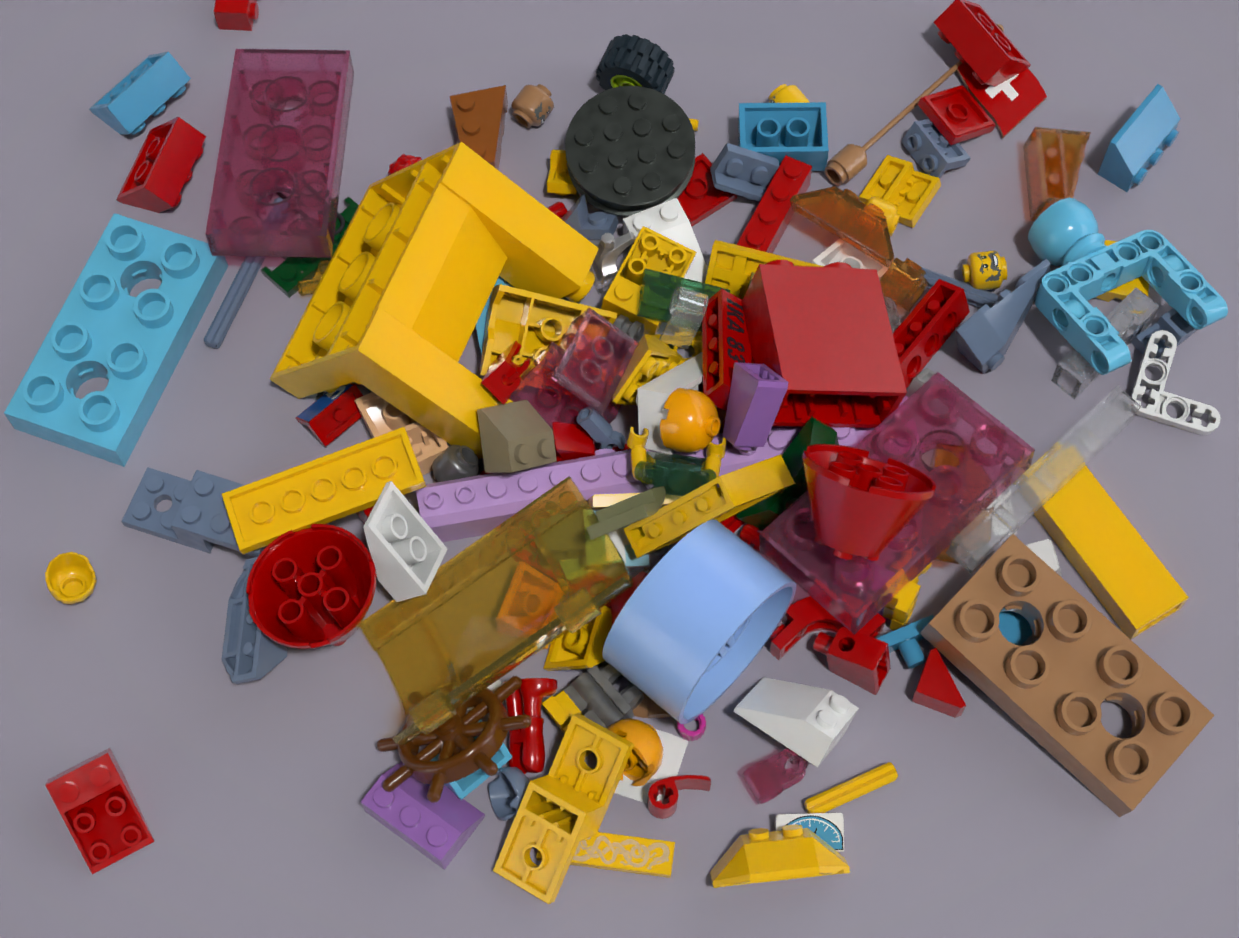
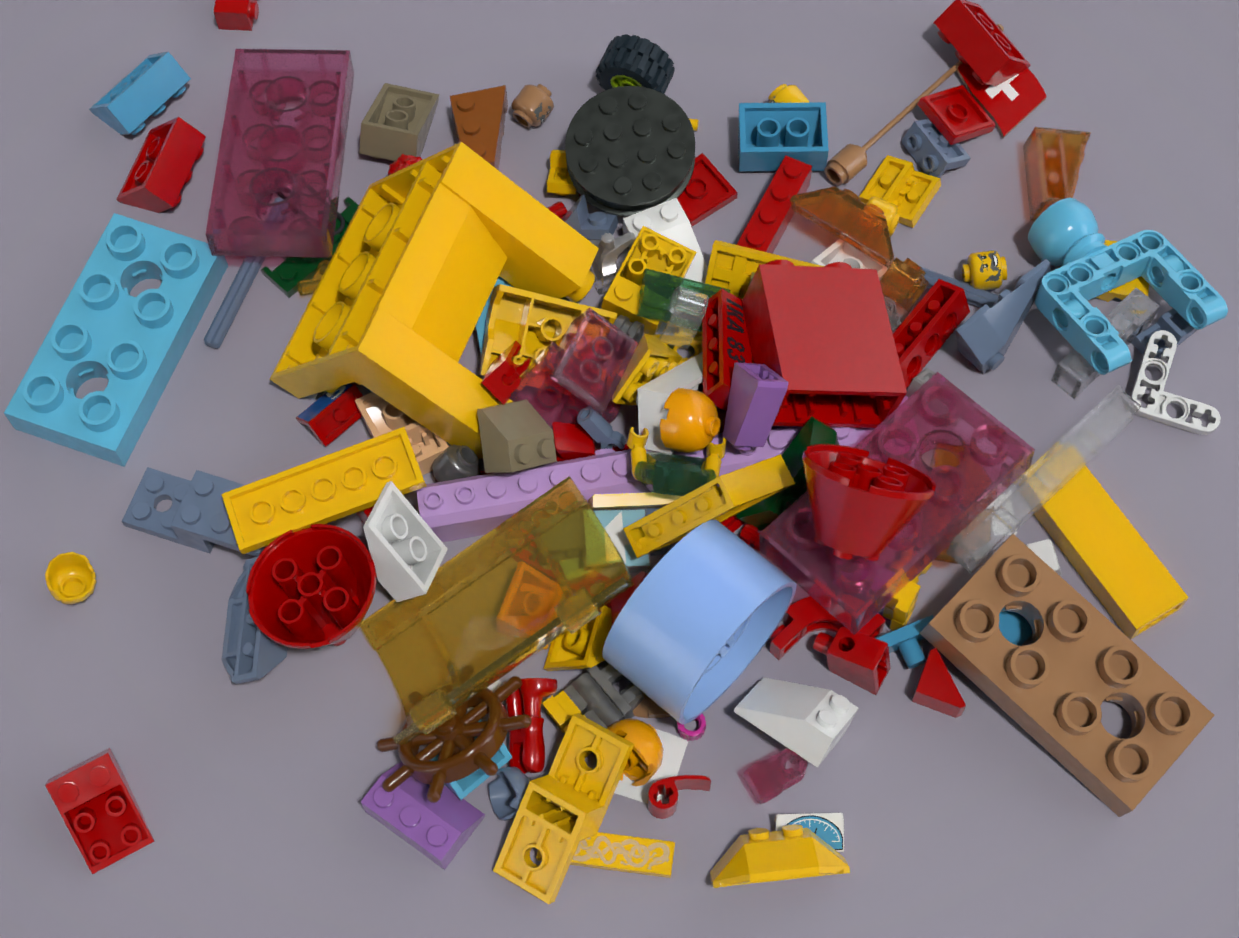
olive slope [586,486,666,540] -> none
sand blue bracket [710,143,779,201] -> none
yellow axle [804,762,898,814] -> none
dark azure slope [1098,84,1181,192] -> none
none -> dark tan slope [359,83,440,161]

